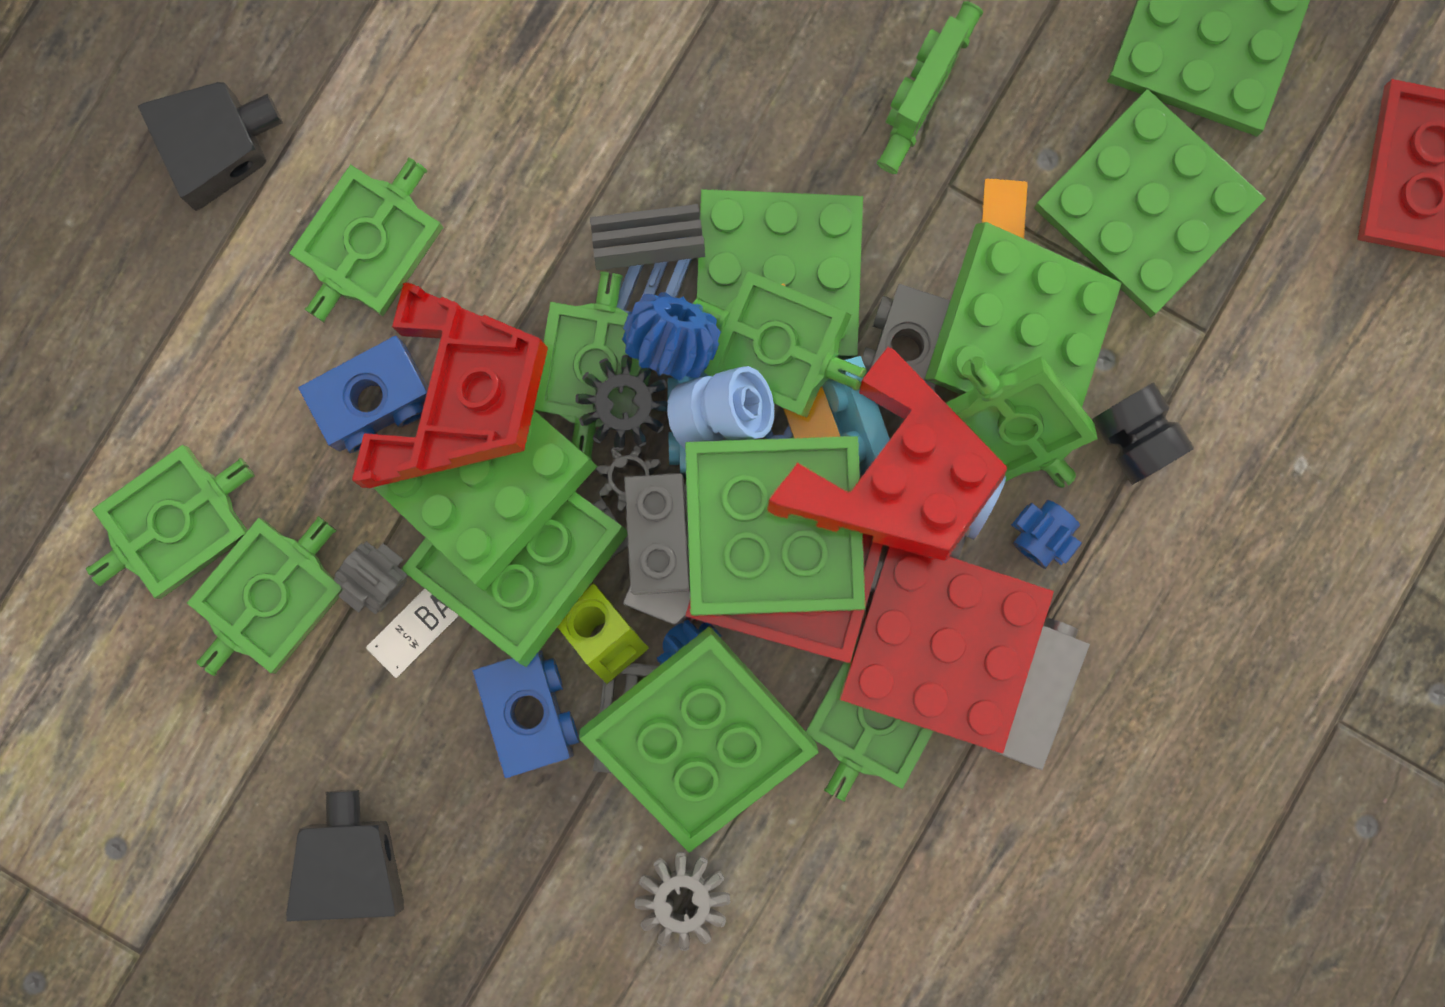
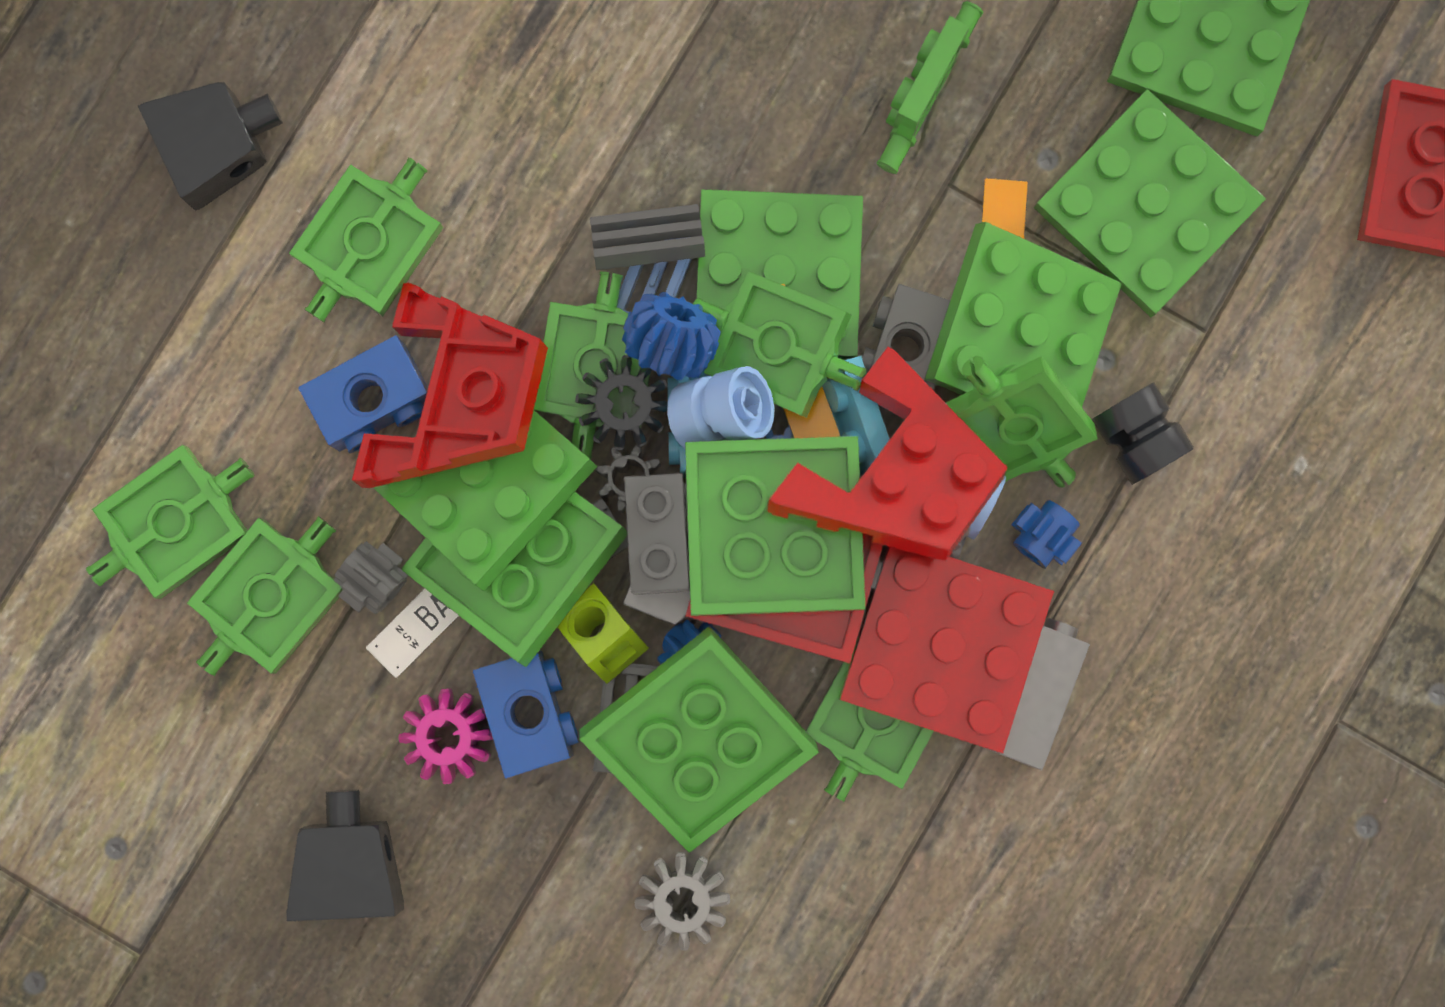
none -> dark pink gear [398,689,493,784]

